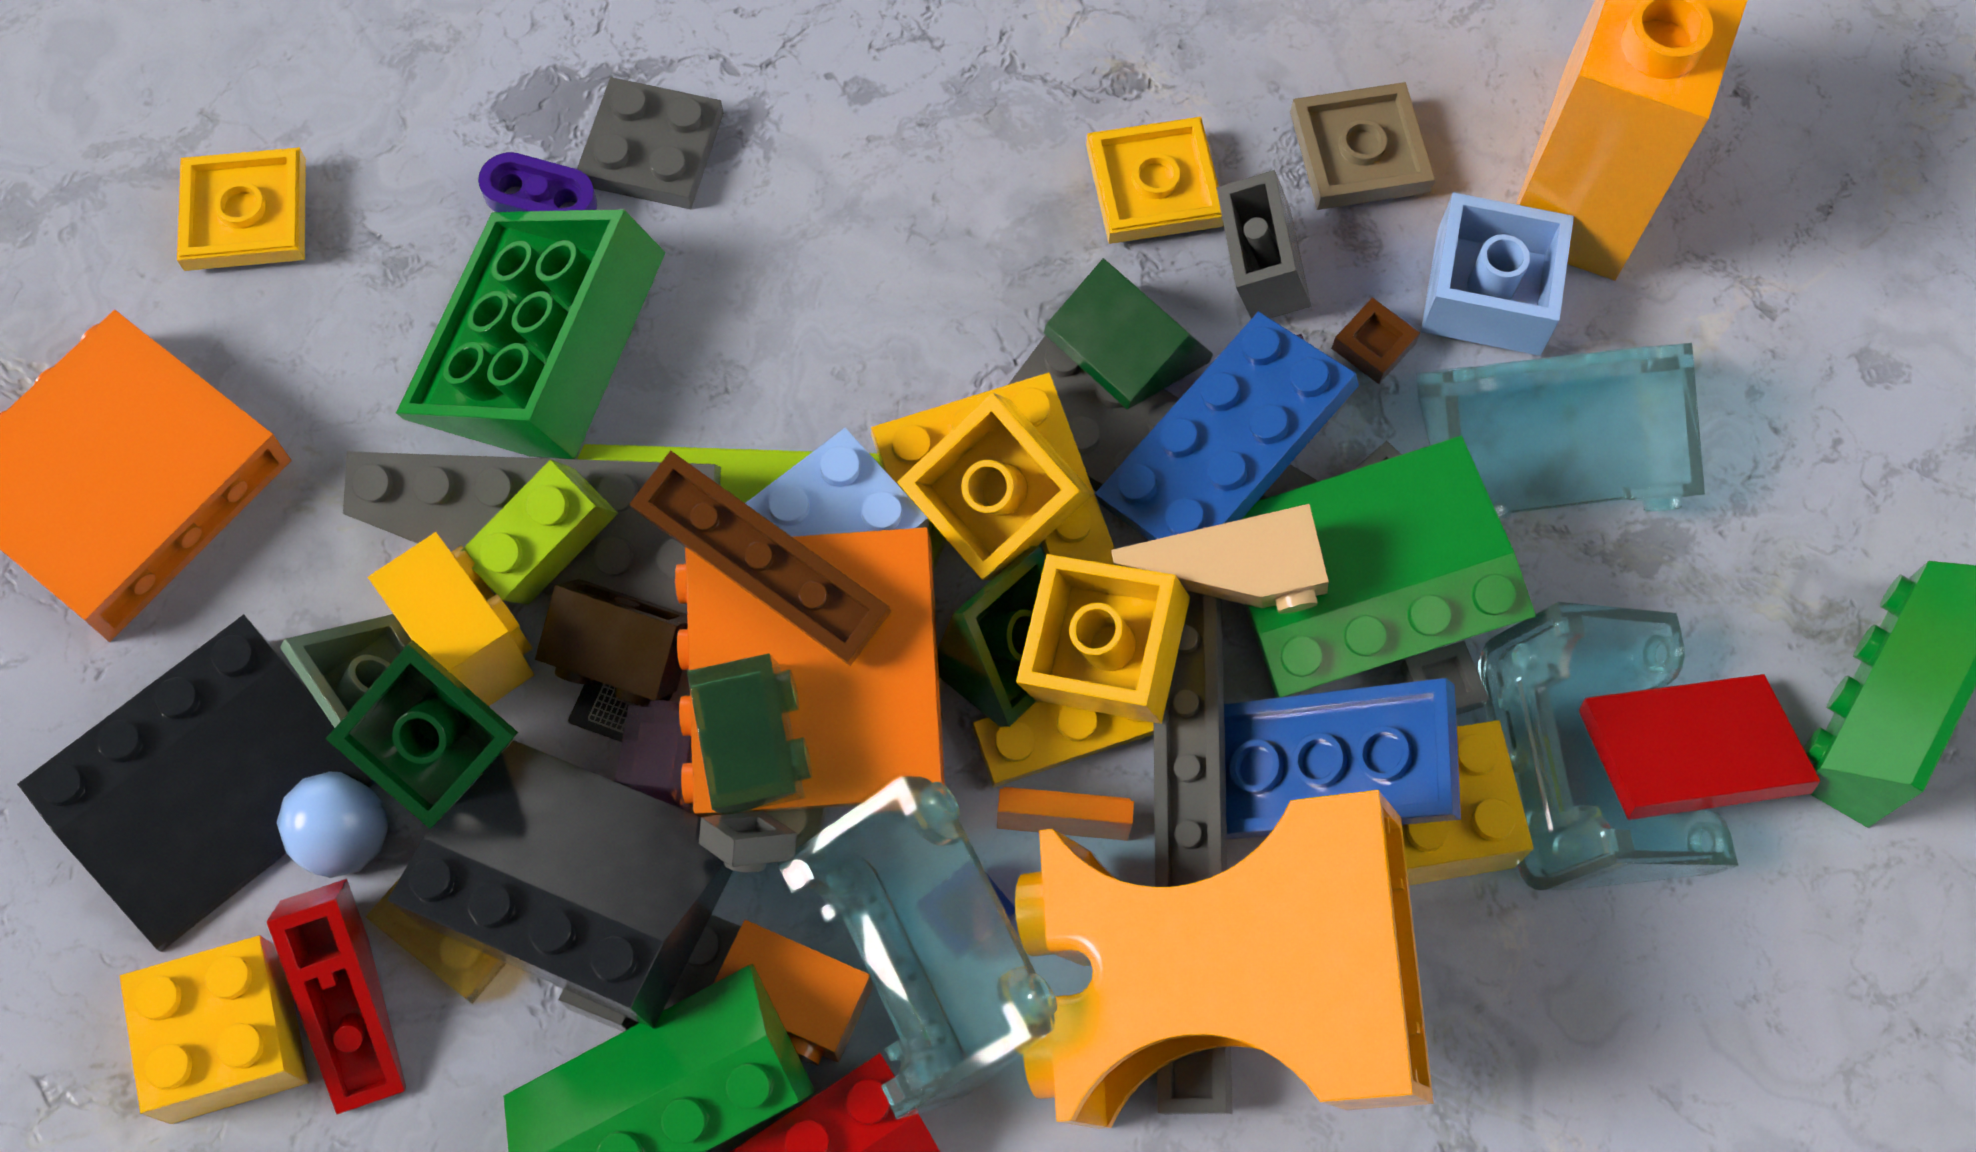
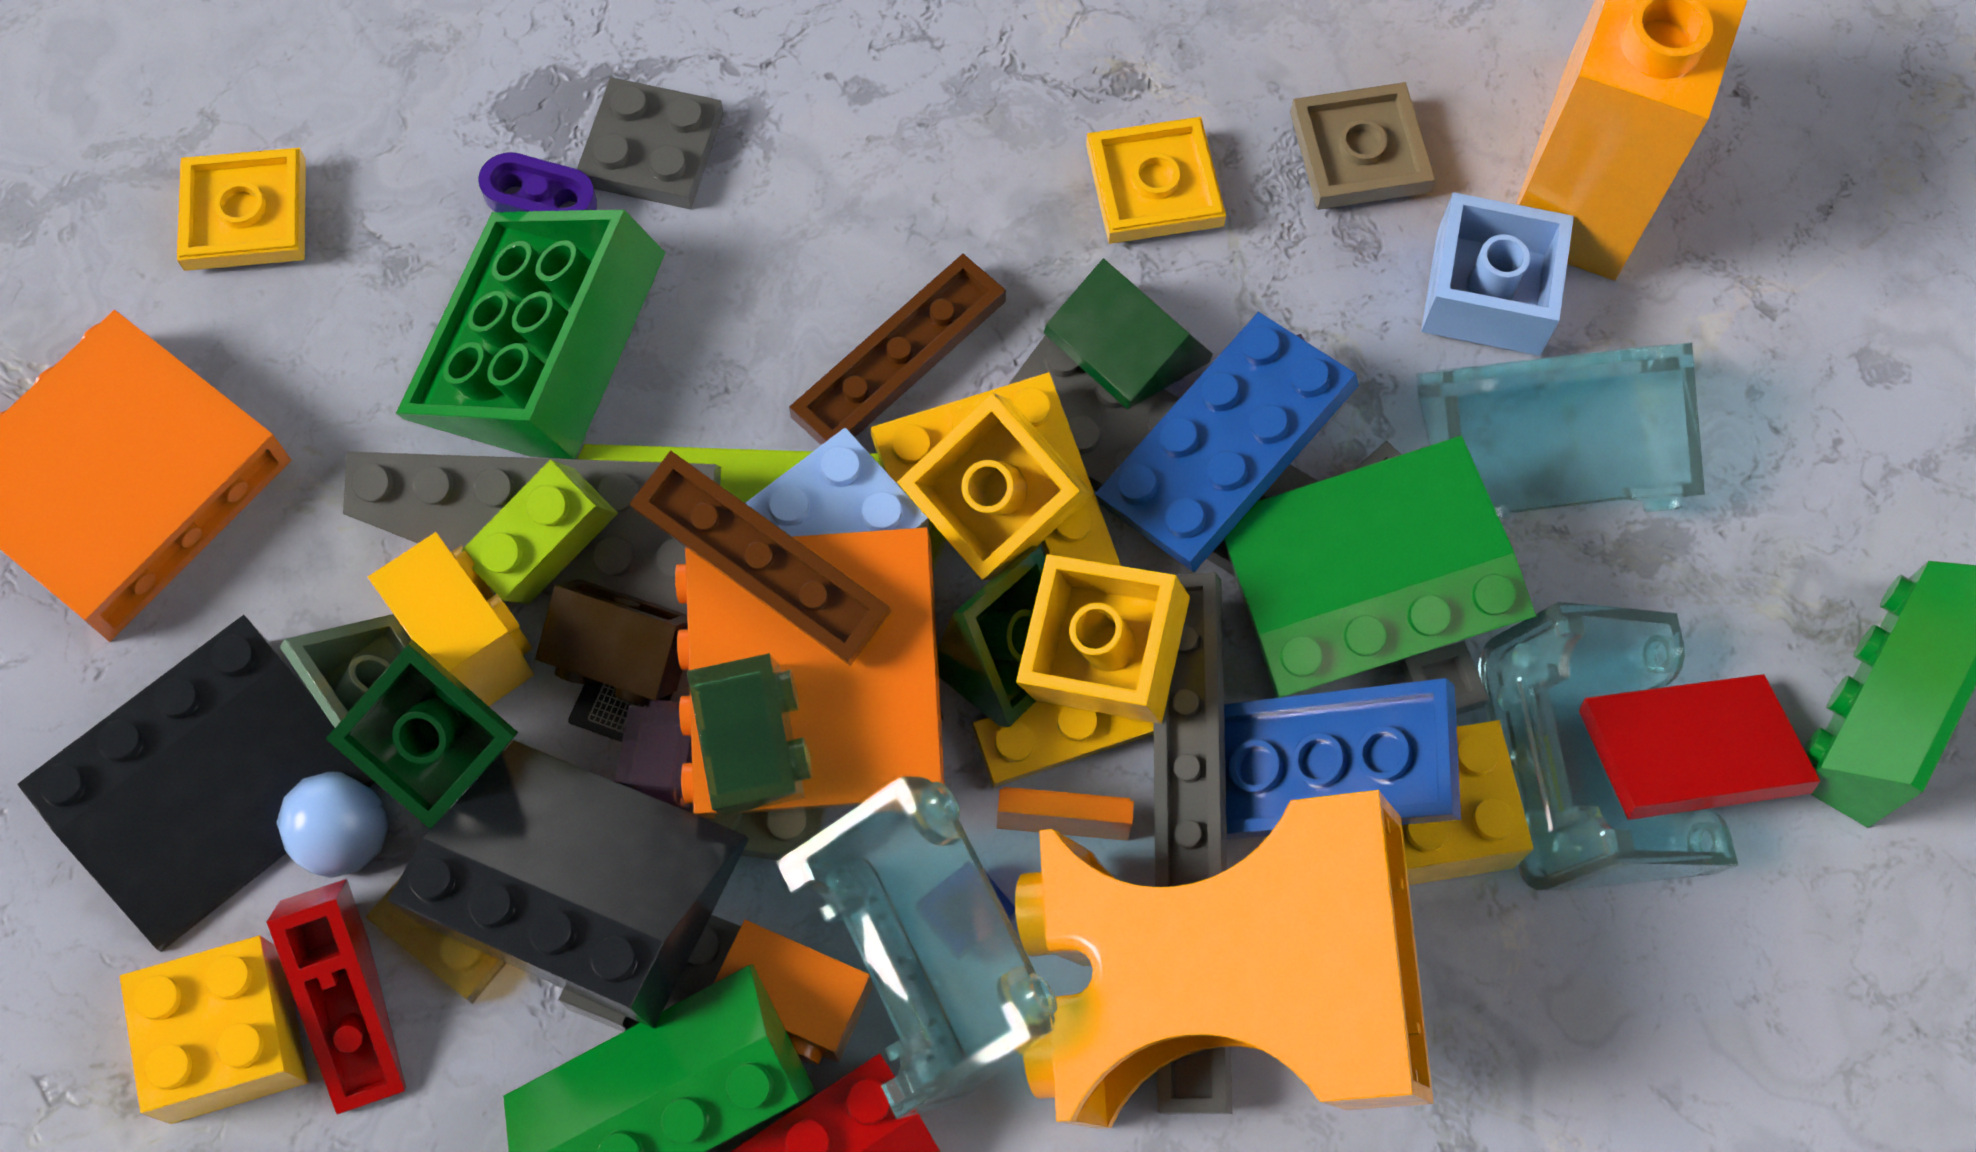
dark grey plate [699,811,797,873] -> none
tan slope [1111,504,1329,614] -> none
dark grey brick [1216,170,1312,319] -> none
reddish brown plate [1331,297,1420,384] -> none
none -> reddish brown plate [789,253,1006,445]

